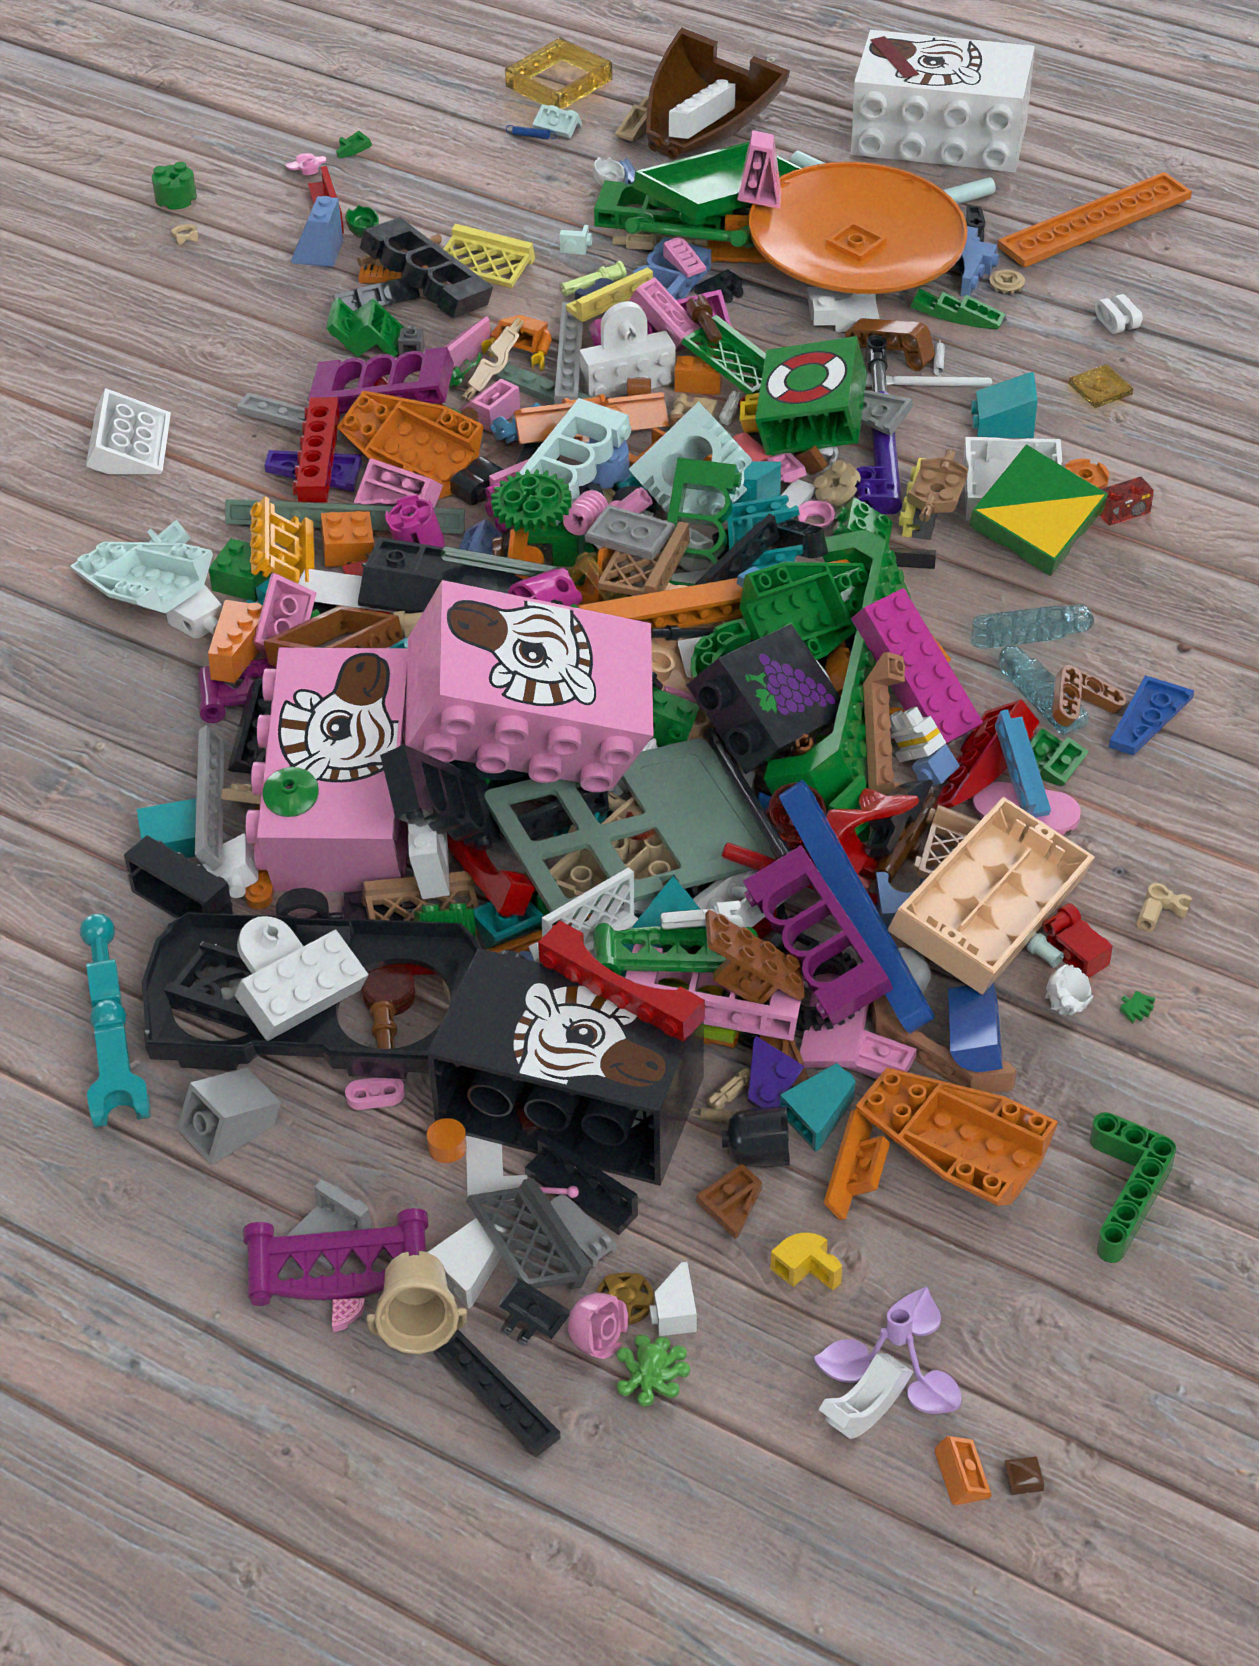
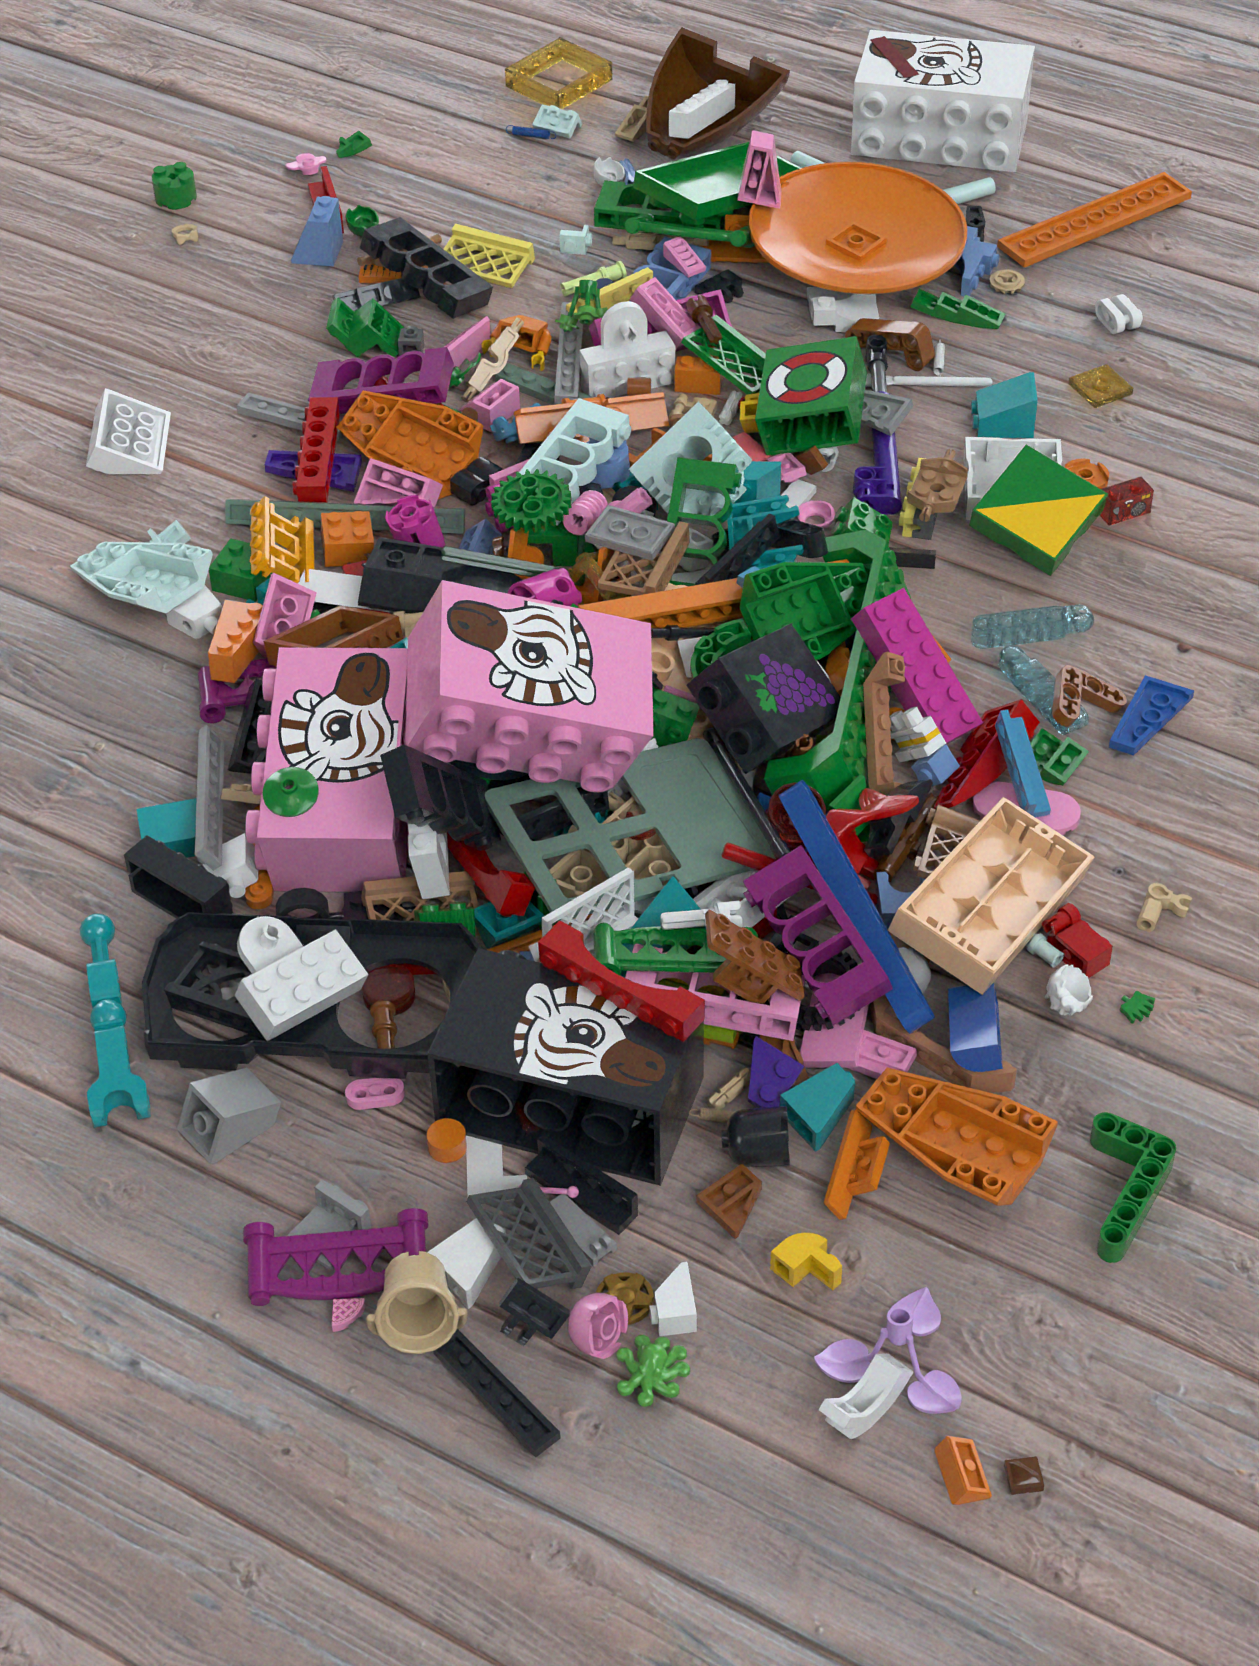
tan plate [814,460,861,507] -> none
none -> plant [555,280,608,332]

